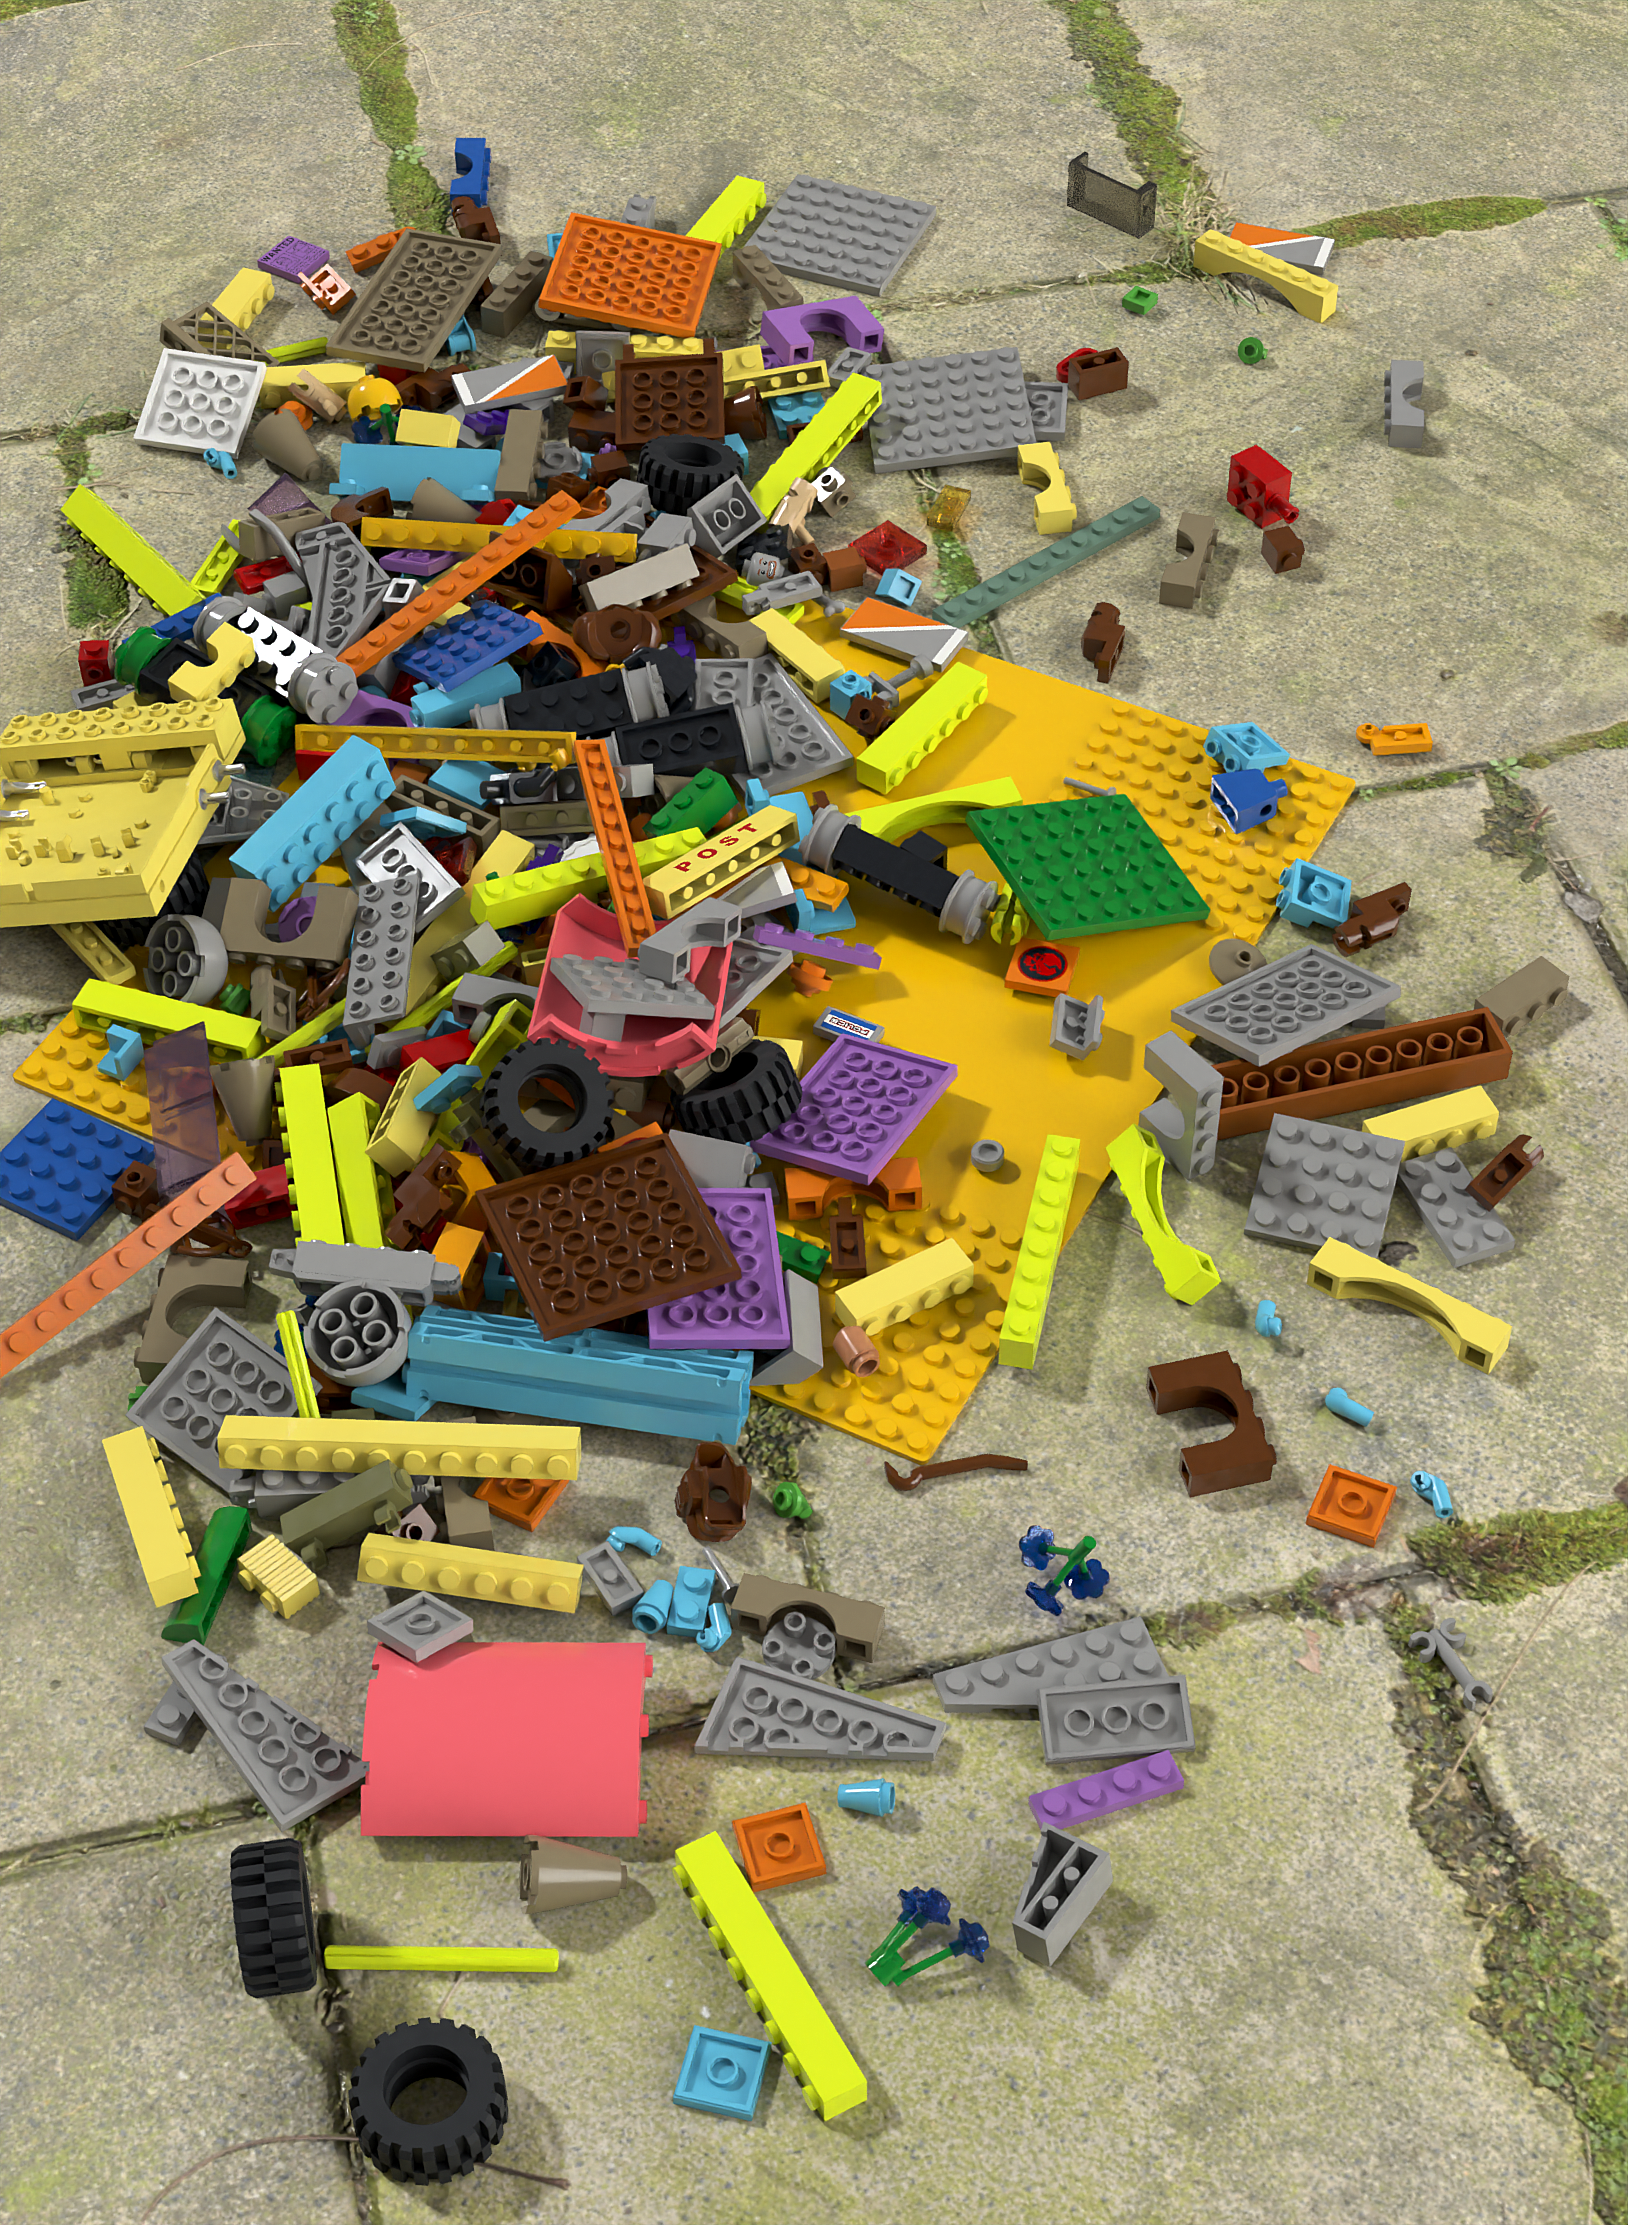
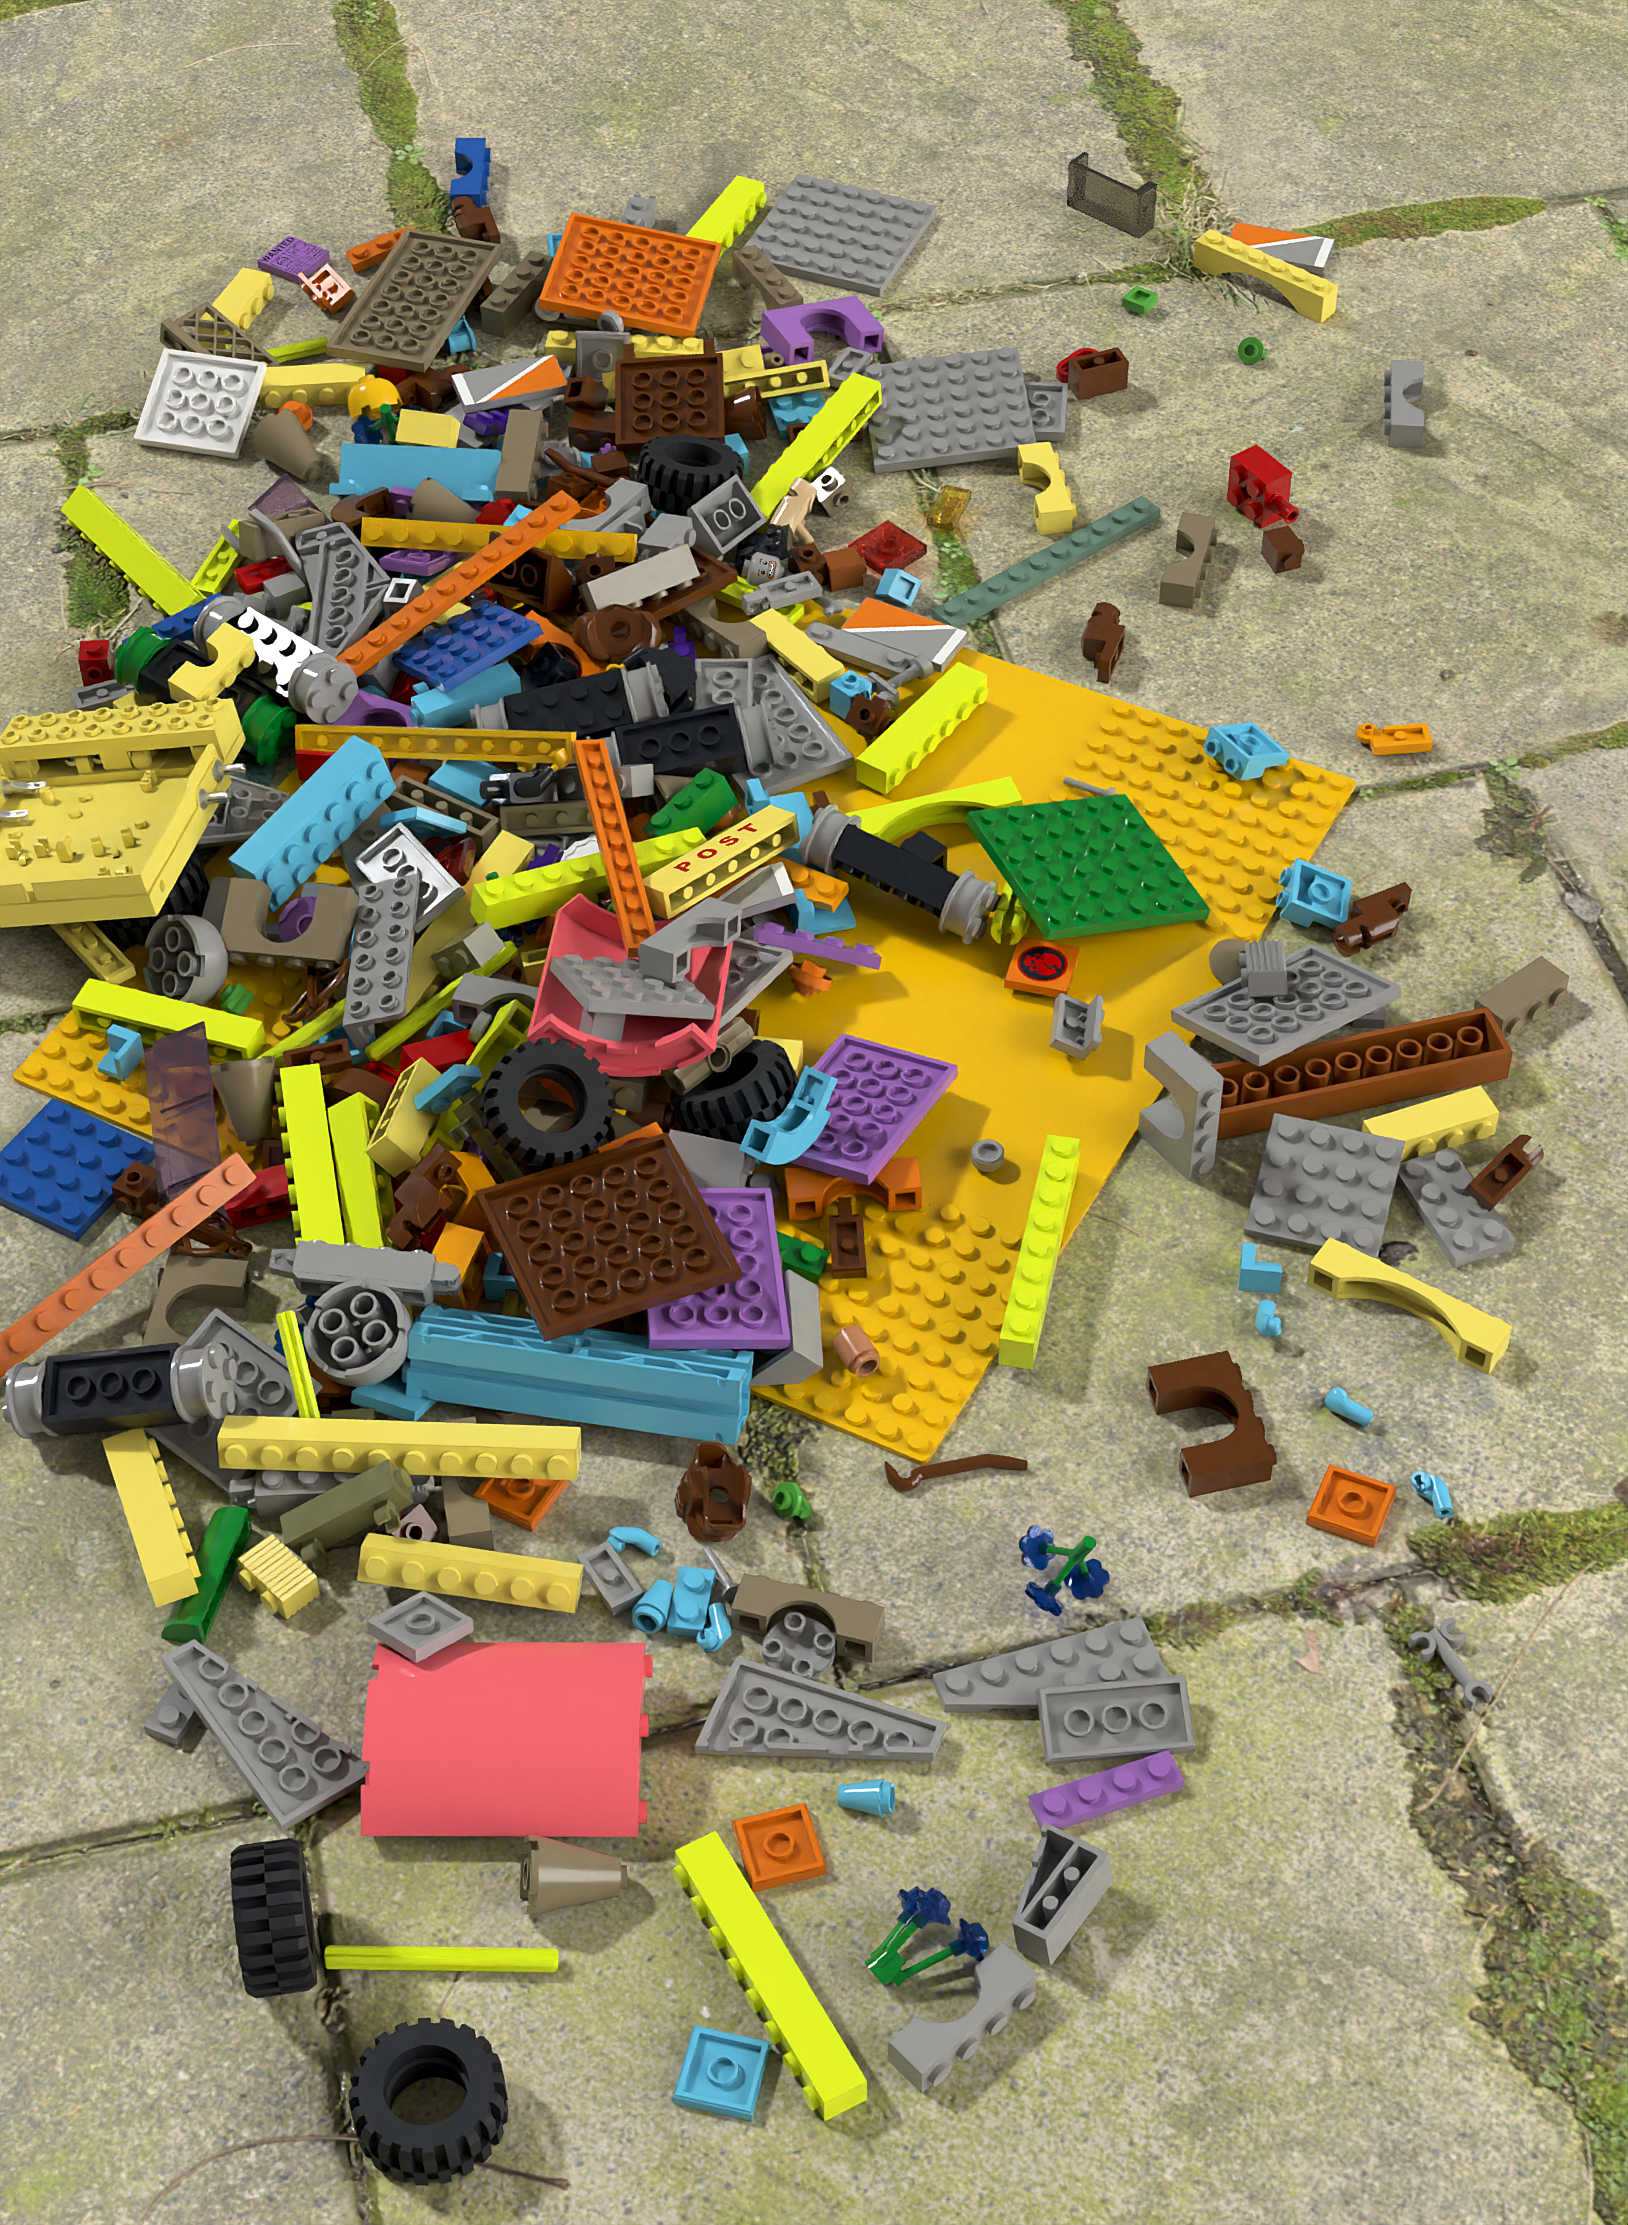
medium azure arm [203,448,237,479] -> none
dark tan plate [250,965,296,1042] -> none
tan piece [288,369,348,423] -> none
light grey plate [367,1026,428,1070] -> none
tile [813,1006,885,1043] -> none
light yellow brick [835,1238,974,1336] -> none
neon yellow arch [1105,1123,1221,1305] -> none
blue torso [1210,768,1288,834] -> none
none -> brick [3,1342,237,1439]
none -> medium lavender plate [390,486,416,517]
none -> reddish brown piece [544,448,633,488]
none -> light grey tile [597,310,624,332]
none -> medium azure arch [739,1065,838,1165]
none -> dark tan arm [763,351,783,370]
none -> light grey plate [804,621,915,678]
none -> light grey arch [888,1943,1037,2093]
none -> medium azure panel [1238,1243,1282,1294]
none -> light grey brick [1239,939,1287,998]

